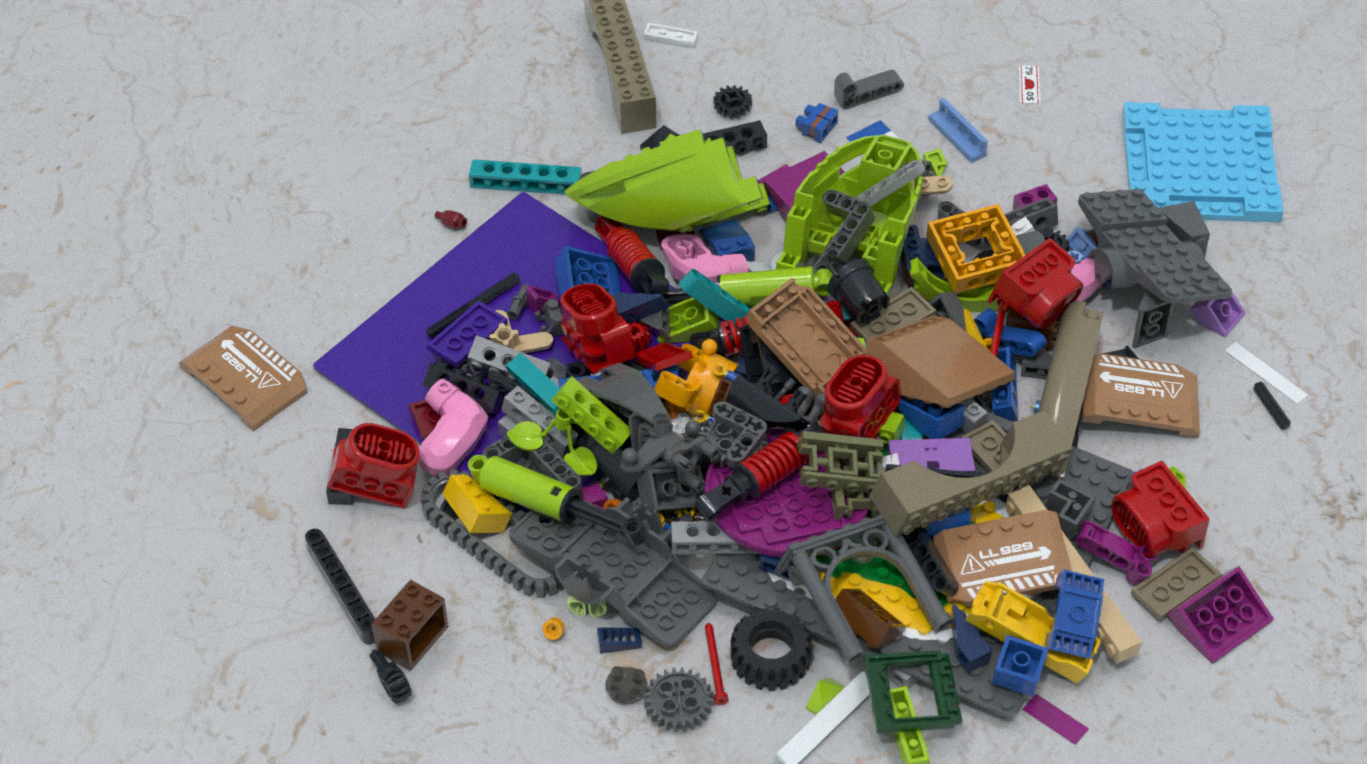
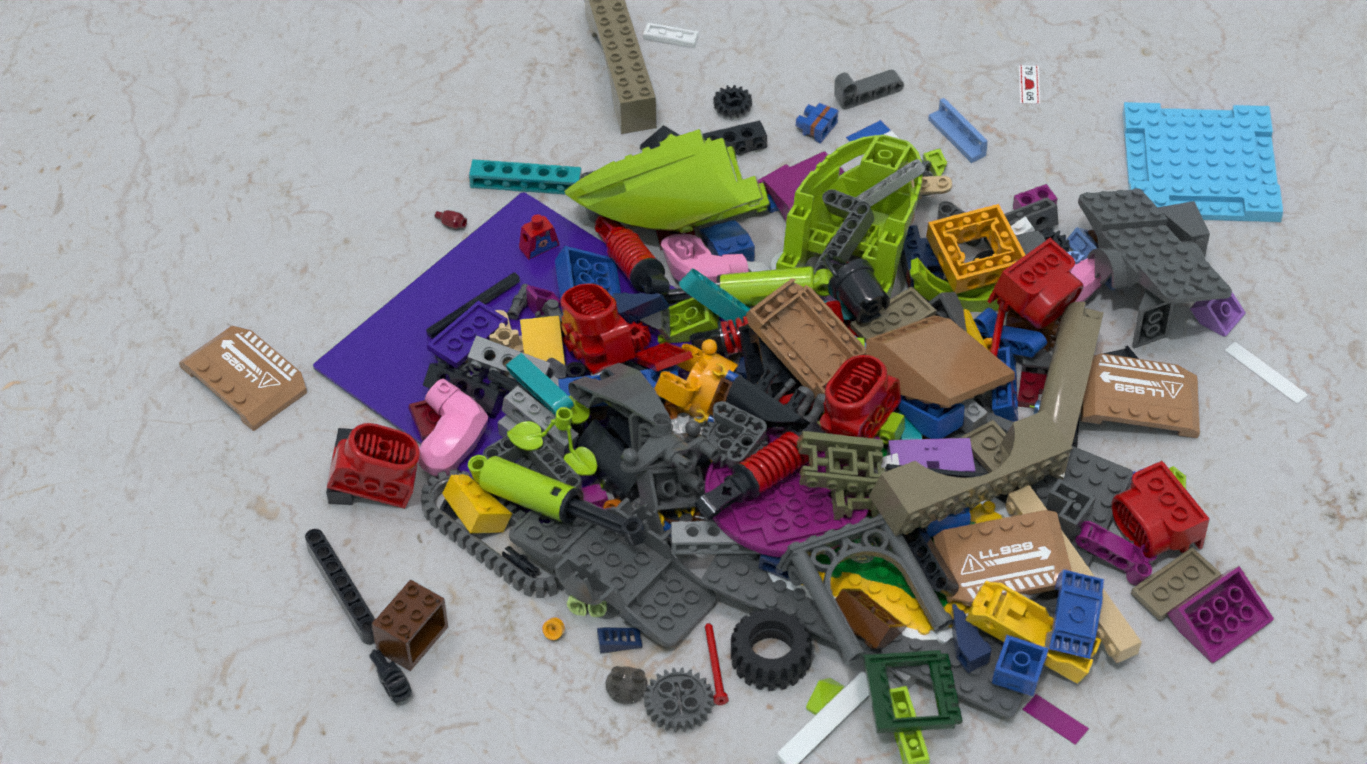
lime brick [551,376,630,454] -> none
black axle [1253,381,1291,430] -> none
none -> black pin [502,546,540,578]
none -> red torso [519,214,559,260]
none -> yellow tile [520,316,565,365]
none -> dark red plate [1018,371,1047,409]

